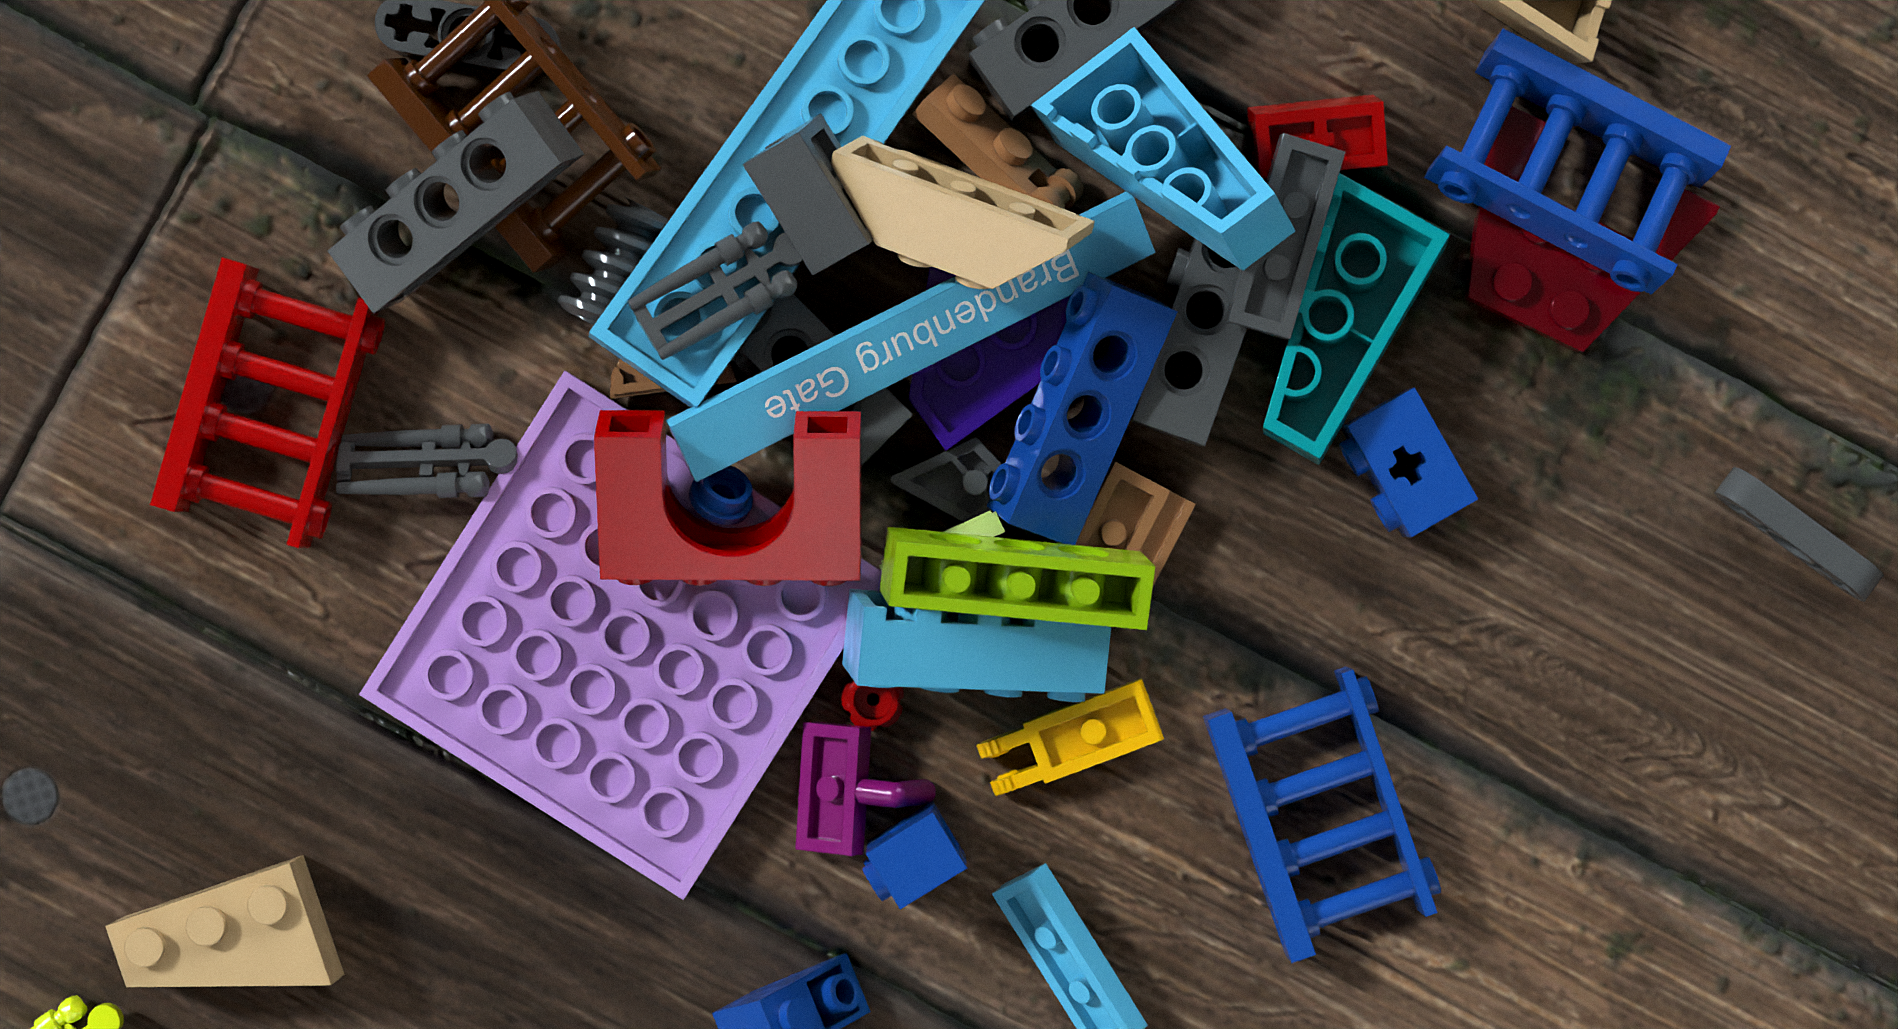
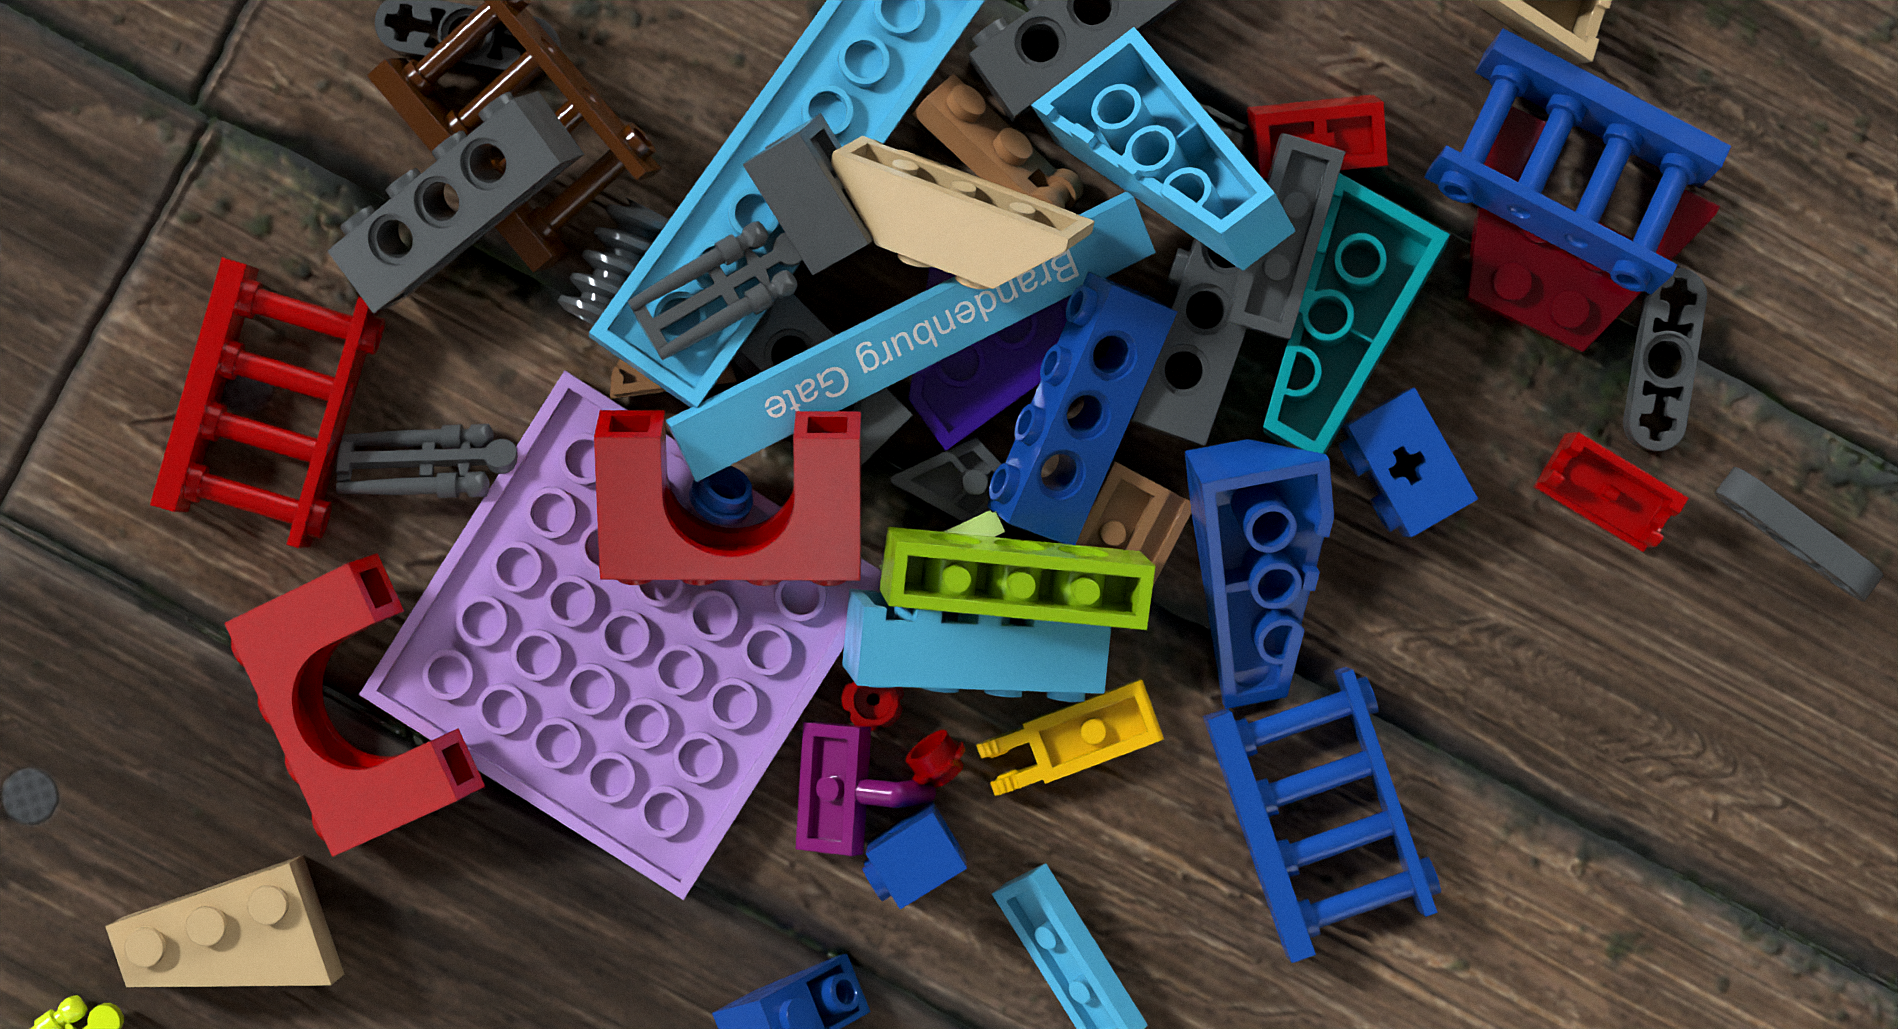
none -> red arch [224,553,485,857]
none -> red plate [906,729,966,788]
none -> blue wedge [1185,439,1334,709]
none -> red hinge [1533,432,1689,552]
none -> dark grey beam [1623,268,1707,451]

